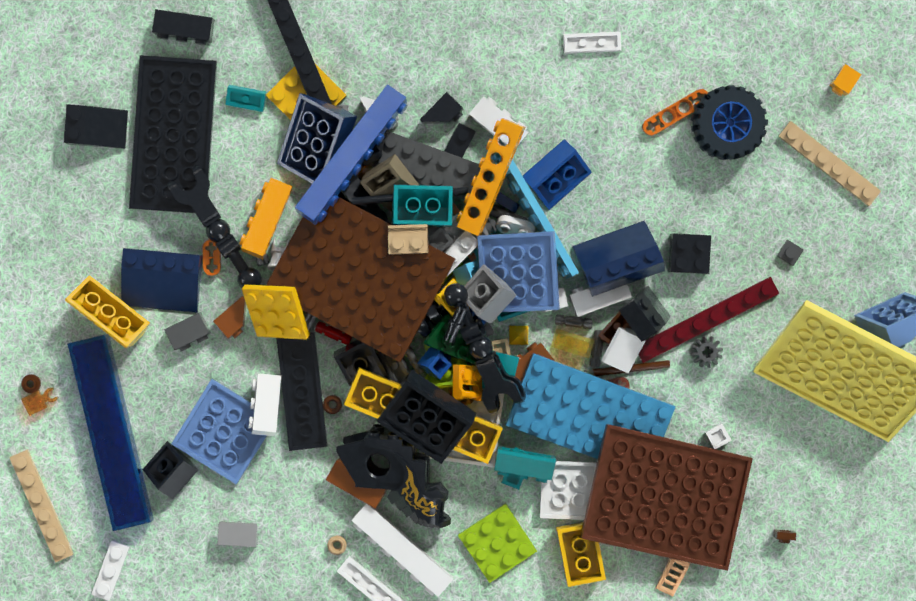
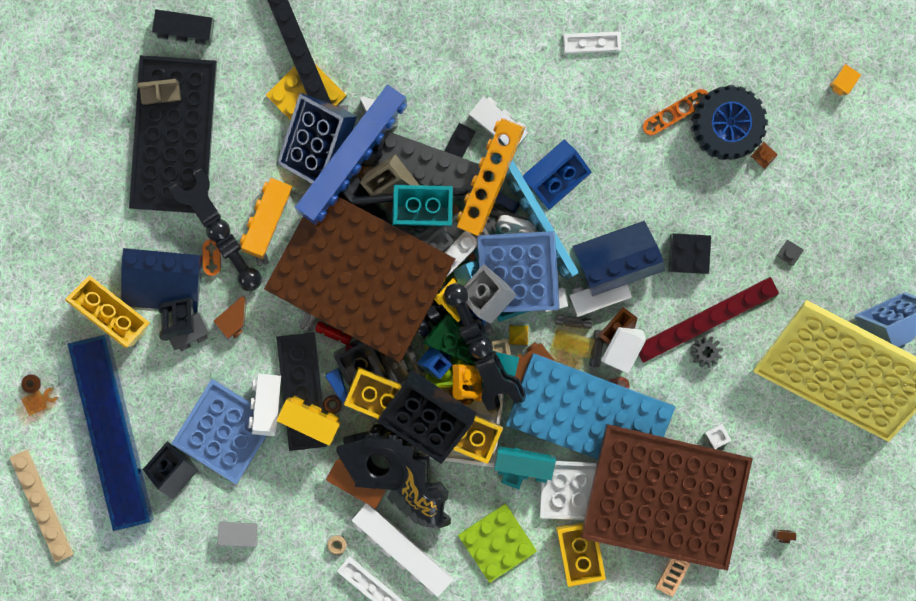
black slope [64,104,128,149] -> none
white plate [91,540,130,601] -> none
teal plate [225,85,267,112] -> none
yellow plate [242,285,310,340] -> none
white piece [267,237,289,271] -> none
tan plate [388,224,428,255] -> none
black slope [420,92,463,124] -> none
black pin [443,303,469,343] -> none
reddish brown bar [593,360,670,376] -> none
black slope [618,286,671,342] -> none
tan plate [778,121,881,206] -> none
none -> dark tan panel [137,79,181,105]
none -> black plate [159,297,194,341]
none -> yellow brick [276,396,342,446]
none -> blue slope [325,367,348,408]
none -> dark orange tile [750,142,778,169]

